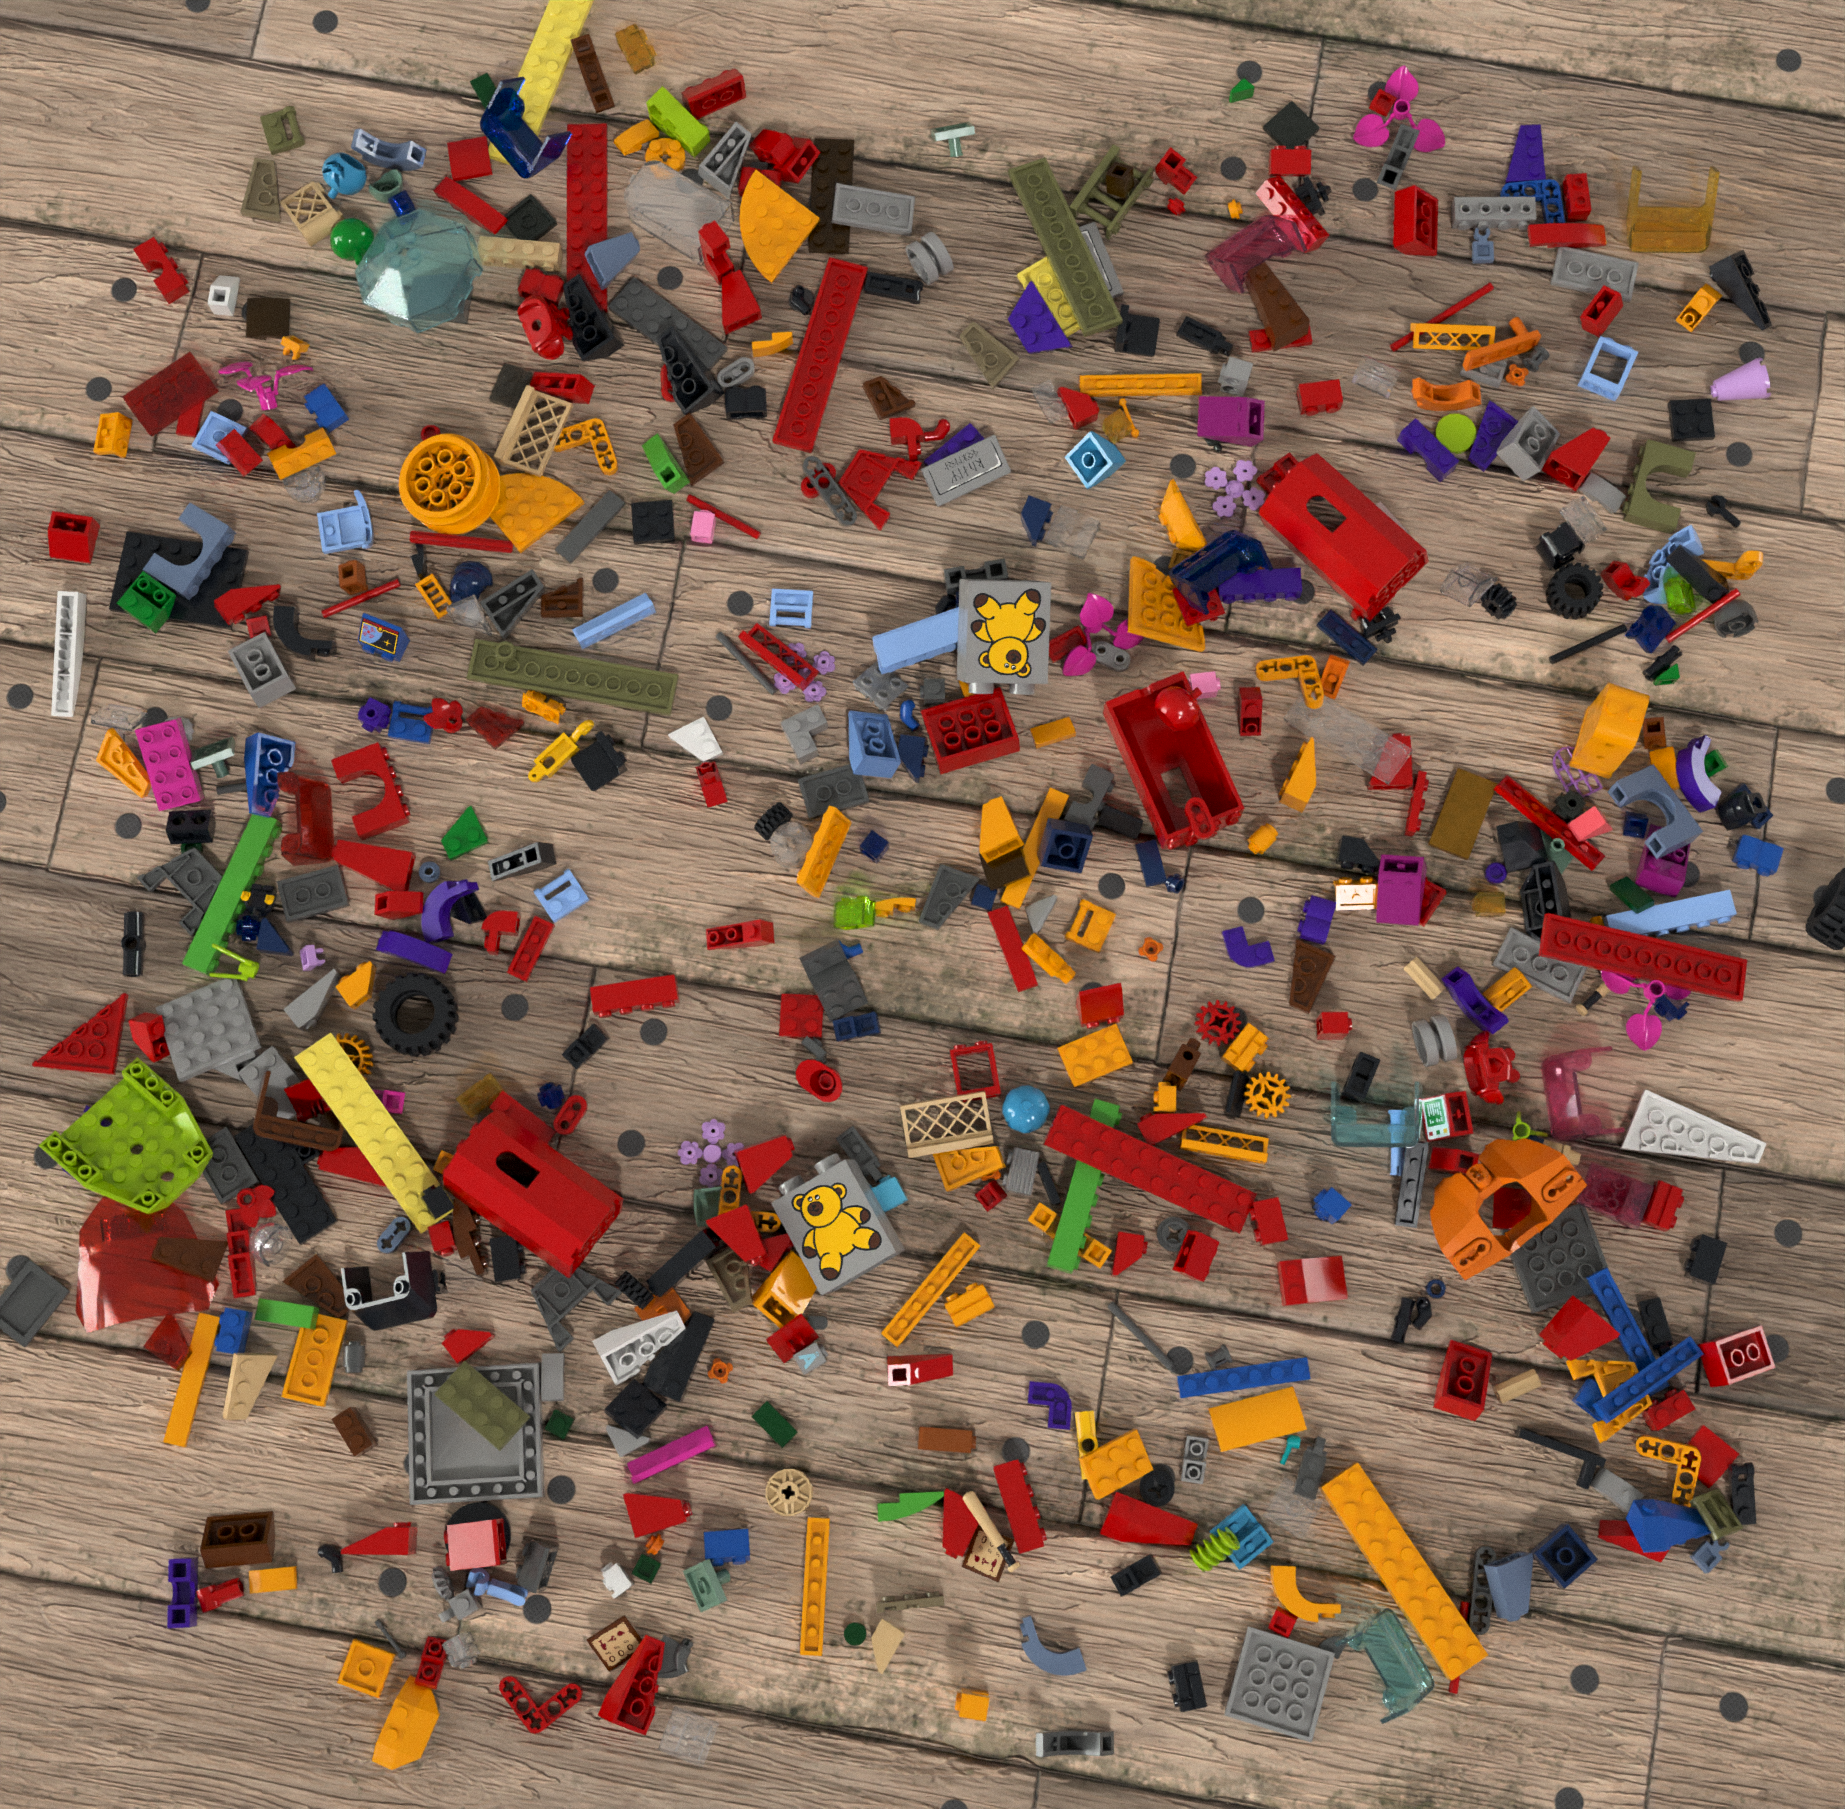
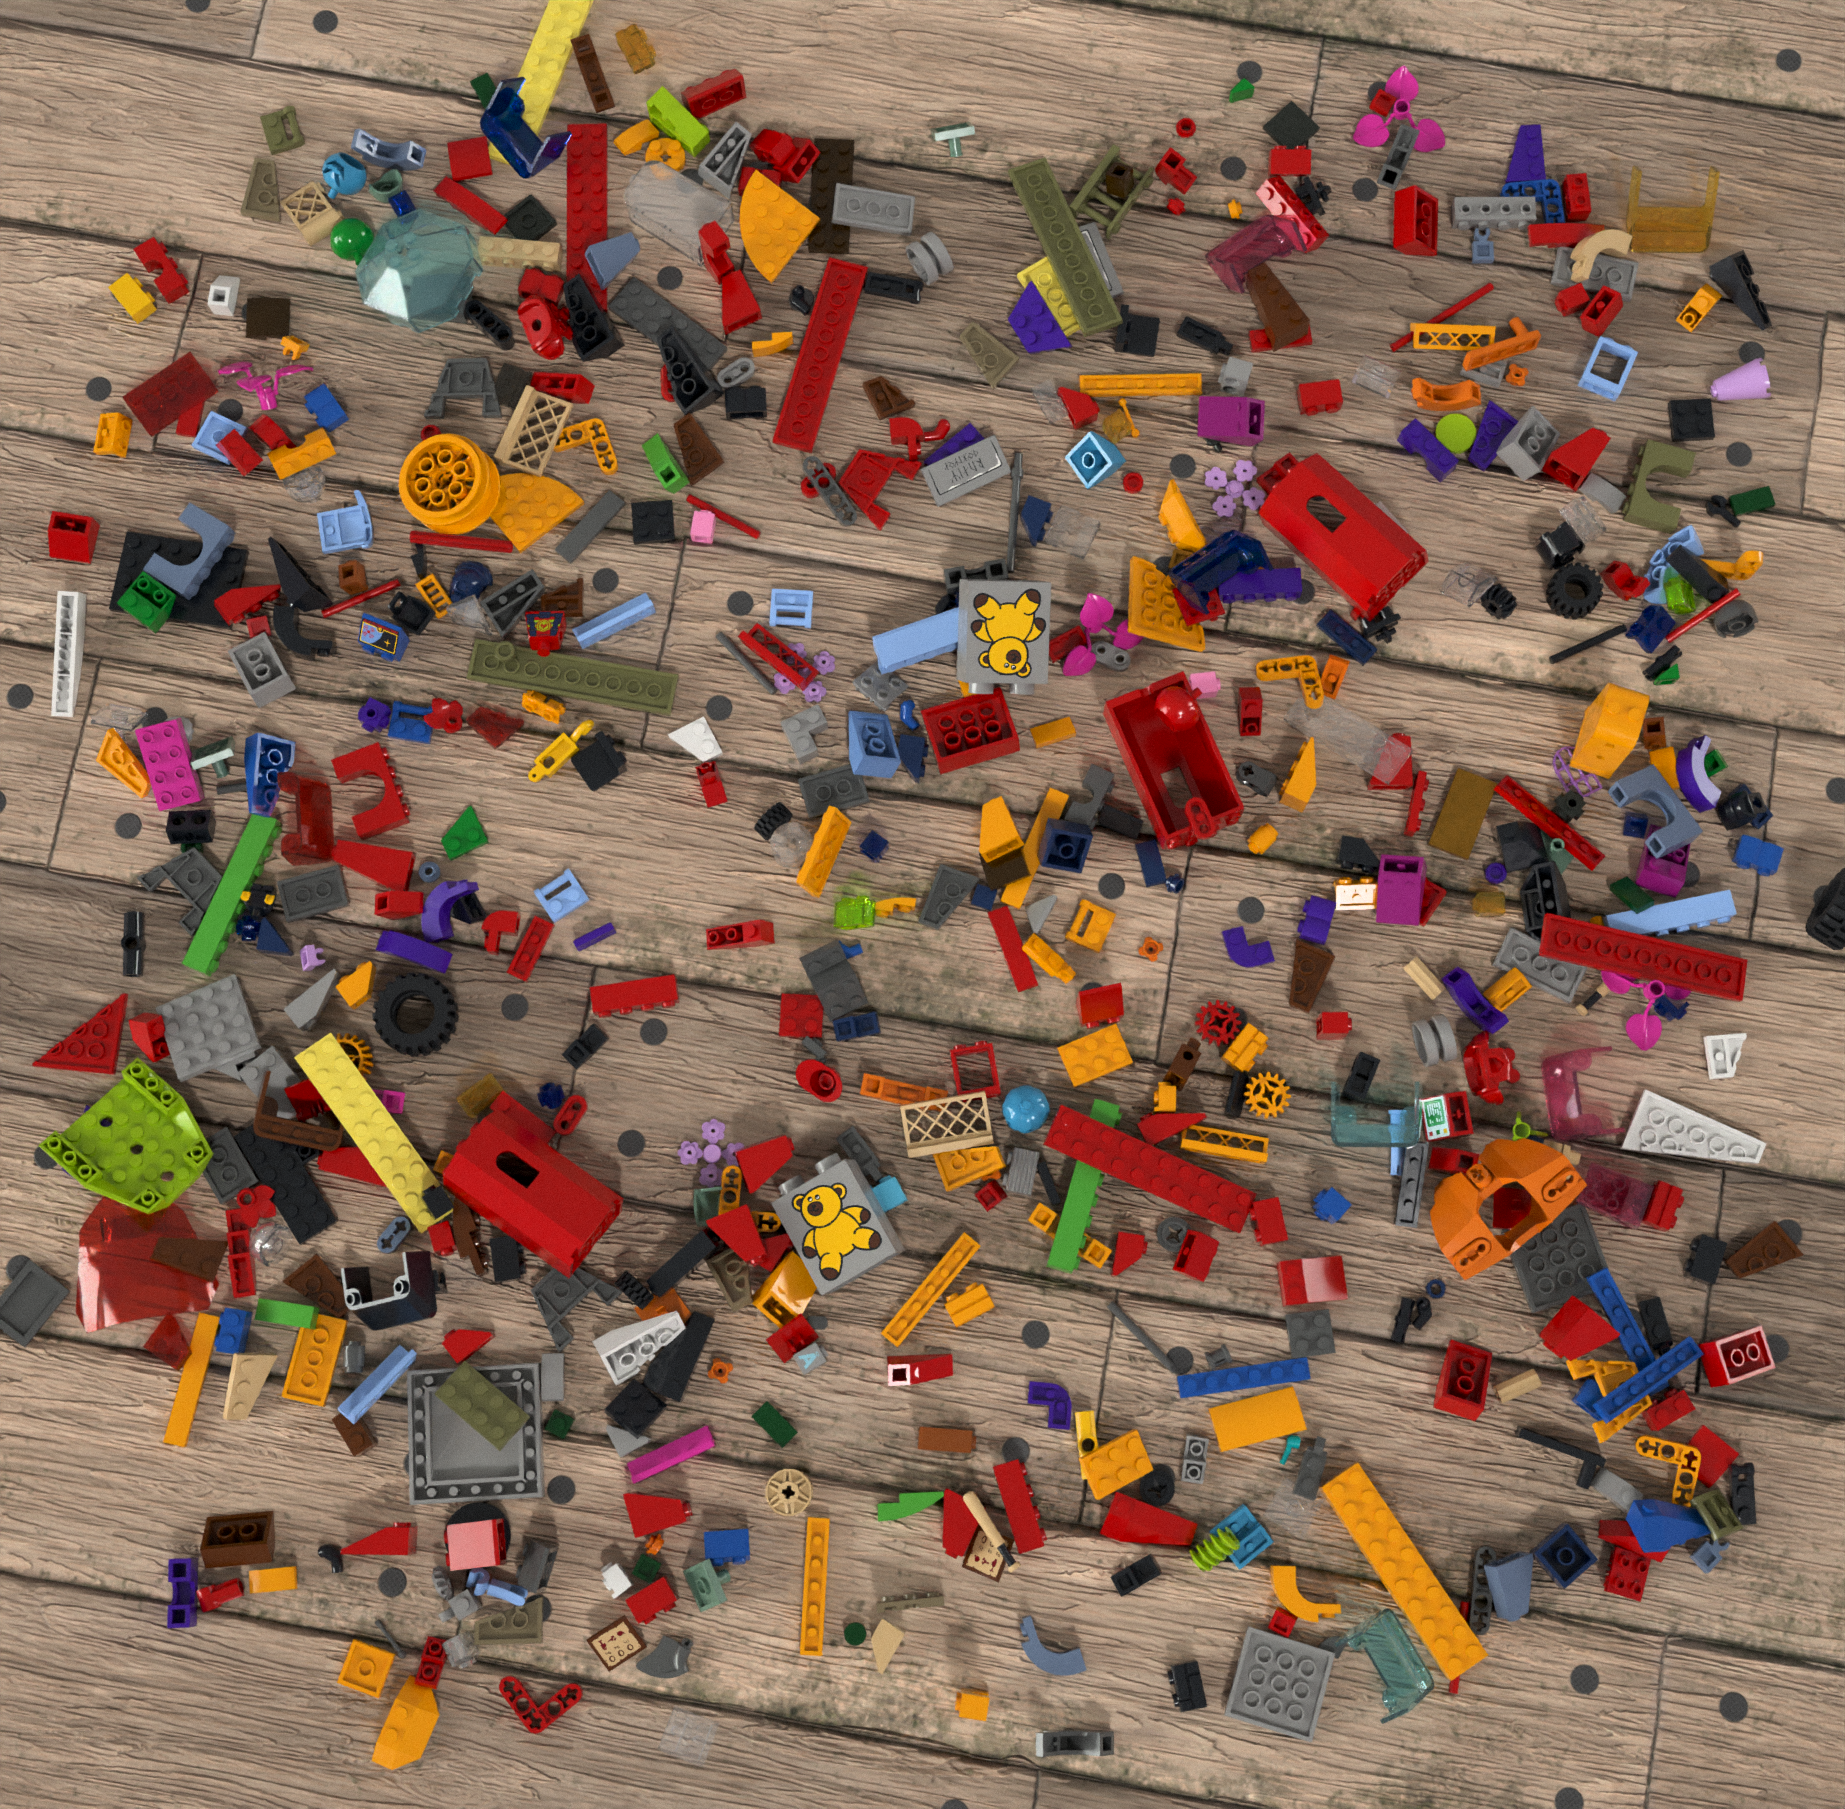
lime plant [209,943,260,982] -> none
black slope [488,842,557,882] -> none
red wedge [597,1635,665,1736] -> none
dark grey brick [920,678,945,706] -> none
dark grey bush [1522,345,1550,373] -> none
coral slope [1568,806,1613,842] -> none
none -> yellow brick [108,273,157,324]
none -> black wedge [268,536,333,612]
none -> light blue fence [338,1345,417,1424]
none -> black piece [388,591,436,636]
none -> dark grey wing [424,358,502,419]
none -> black beam [465,300,515,351]
none -> dark tan wing [474,1597,544,1646]
none -> red torso [525,611,567,657]
none -> dark purple tile [573,922,617,952]
none -> red brick [625,1576,679,1625]
none -> orange slope [860,1073,948,1112]
none -> dark grey bar [1006,453,1024,573]
none -> red tile [1123,472,1144,494]
none -> red plate [1176,118,1196,138]
none -> dark grey piece [1236,761,1278,797]
none -> dark grey plate [1285,1309,1336,1359]
none -> red brick [1555,283,1590,317]
none -> tan arch [1570,229,1632,283]
none -> red hinge [1602,1547,1651,1602]
none -> white wing [1703,1033,1747,1080]
none -> reddish brown wing [1724,1221,1804,1279]
none -> dark green tile [1728,486,1776,517]

